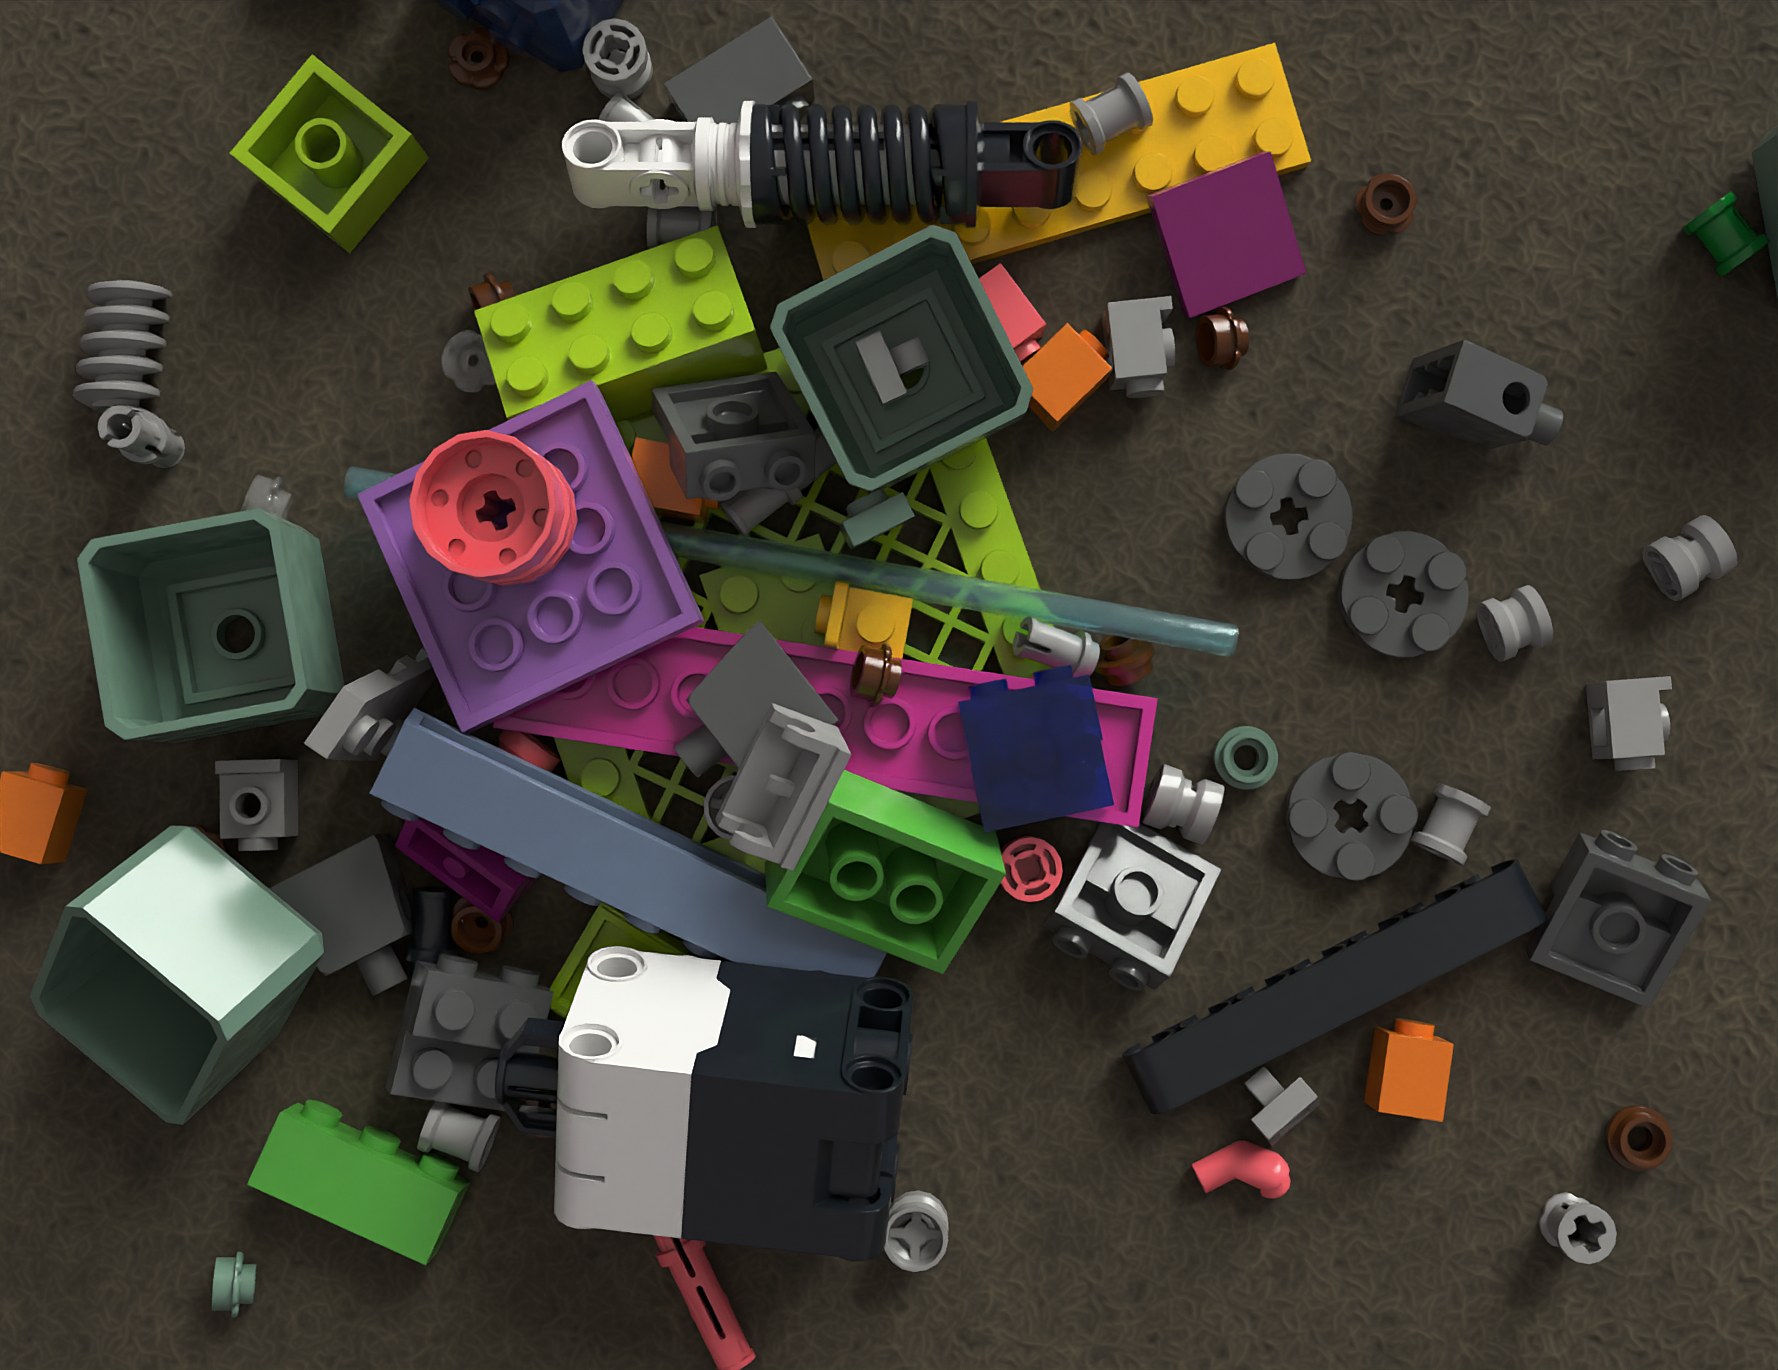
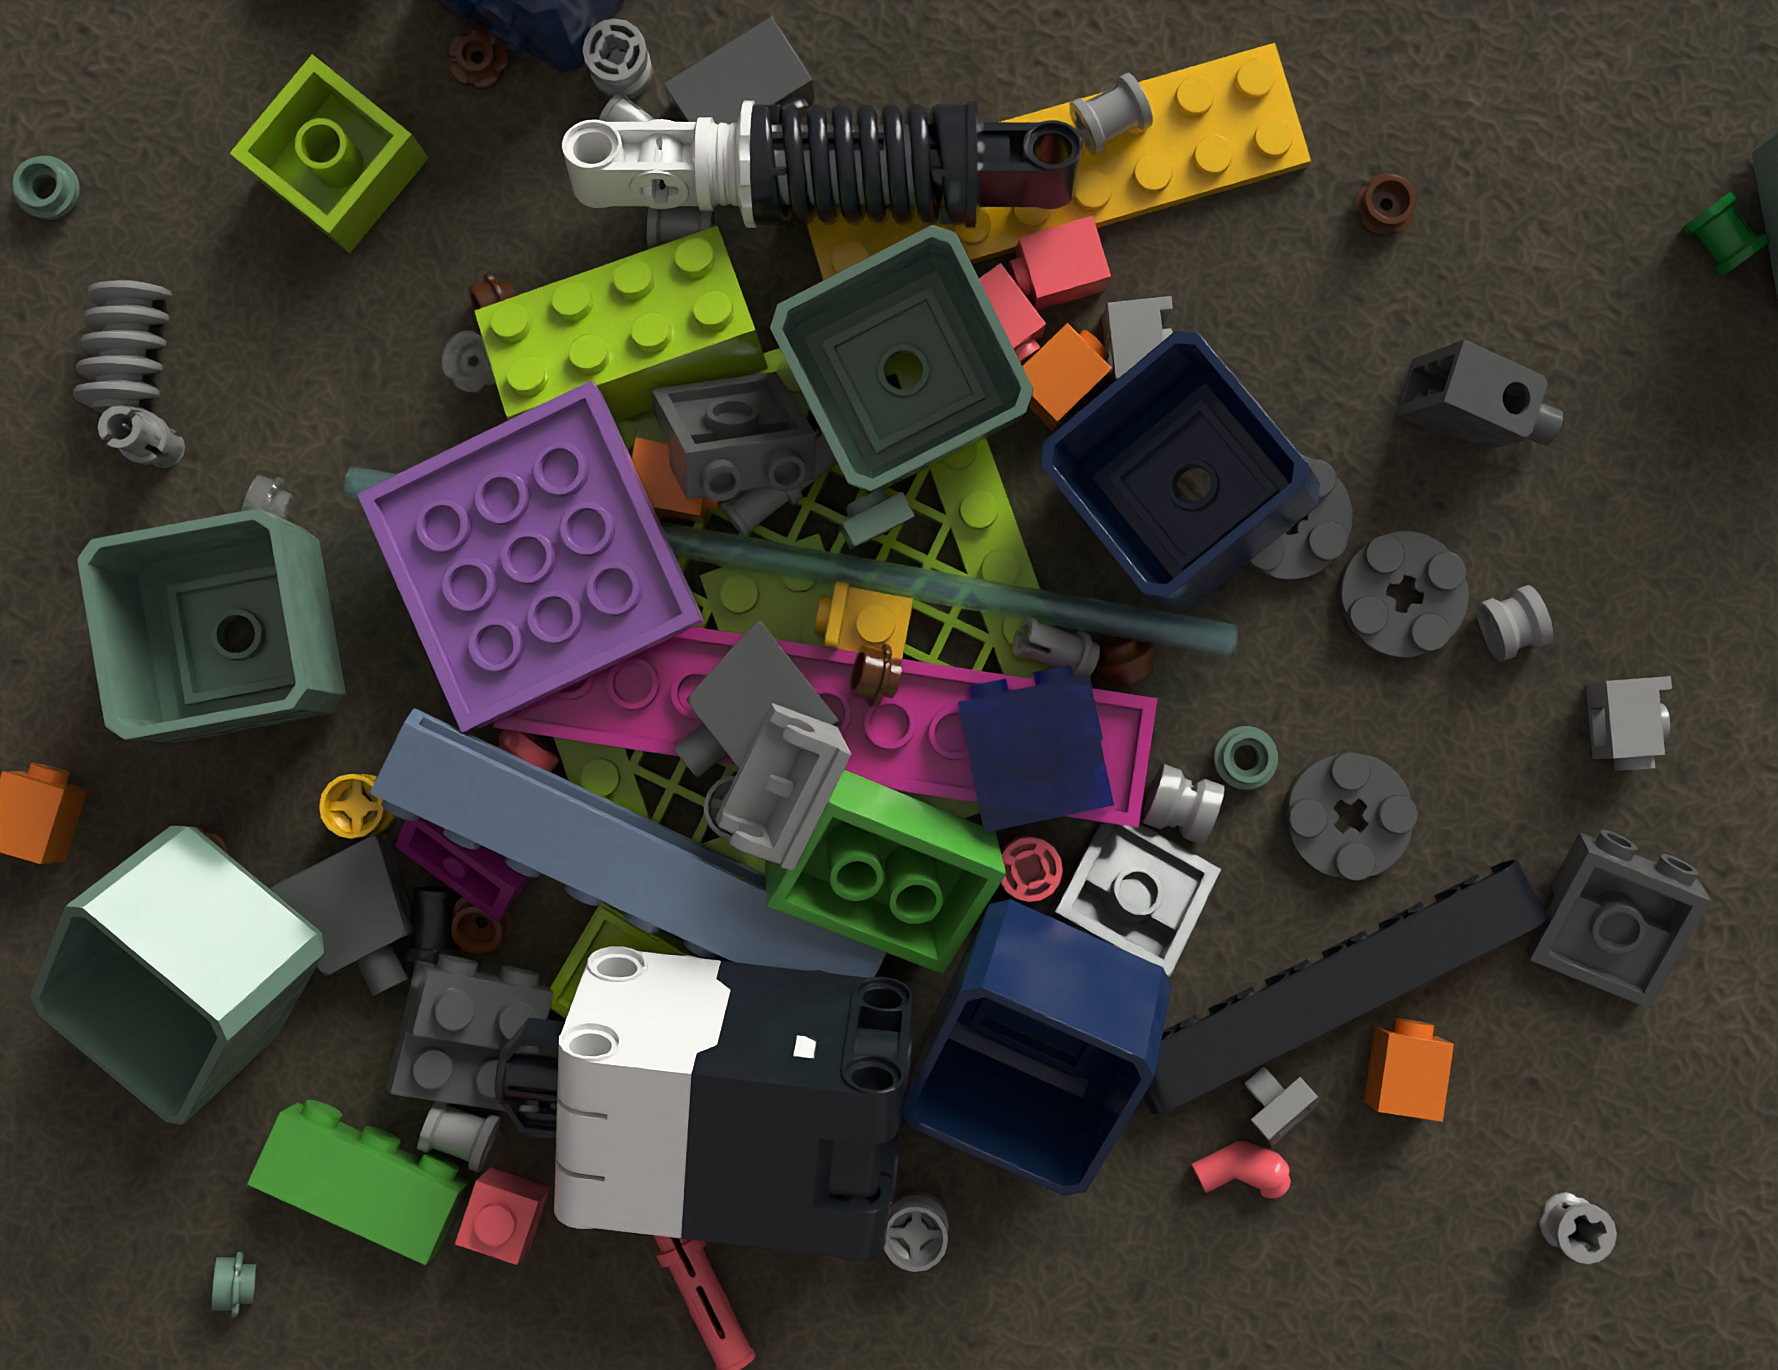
light grey brick [215,759,298,851] -> none
light grey wing [304,647,437,762] -> none
coral wheel [409,430,577,586] -> none
light grey tile [855,331,929,408] -> none
magenta tile [1146,151,1306,318] -> none
reddish brown plate [1195,307,1249,370] -> none
light grey bush [1410,783,1491,866] -> none
reddish brown plate [1605,1105,1672,1171] -> none
light grey wheel [1642,515,1738,601] -> none
none -> sand green plate [13,156,79,220]
none -> yellow wheel [319,774,396,839]
none -> coral brick [455,1167,551,1265]
none -> dark blue plate [901,899,1171,1196]
none -> coral brick [1008,216,1111,311]
none -> dark blue plate [1041,331,1320,609]

